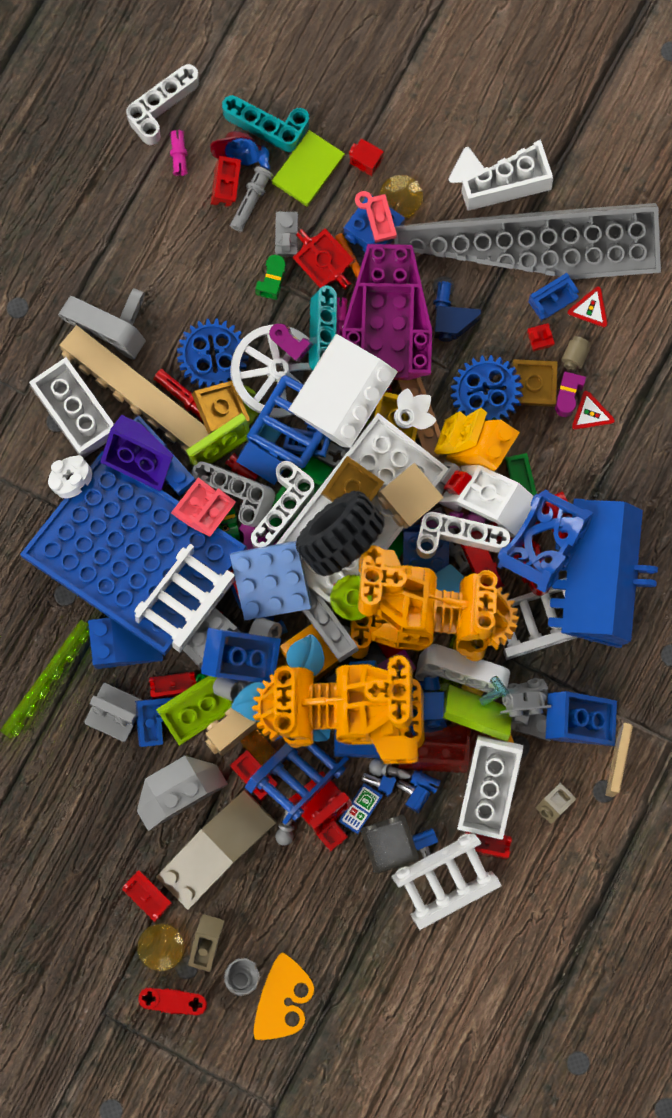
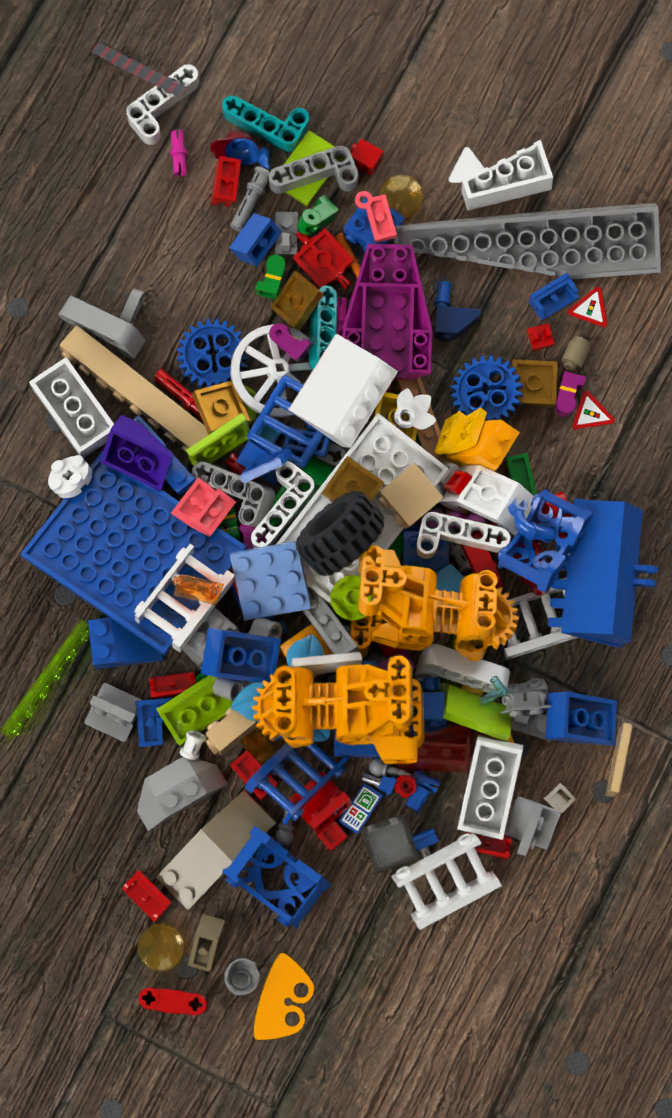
none -> black sticker [91,42,187,97]
none -> clear orange hinge [173,574,224,605]
none -> white bush [179,730,206,760]
none -> blue fence [222,826,331,929]
none -> blue brick [229,213,282,267]
none -> tile [240,447,293,483]
none -> light grey beam [269,146,358,194]
none -> pearl gold plate [270,271,324,331]
none -> white tile [290,652,362,677]
none -> green leg [297,195,339,235]
none -> red plate [394,775,417,798]
none -> light grey bracket [504,796,561,856]
none -> blue piece [508,498,554,543]

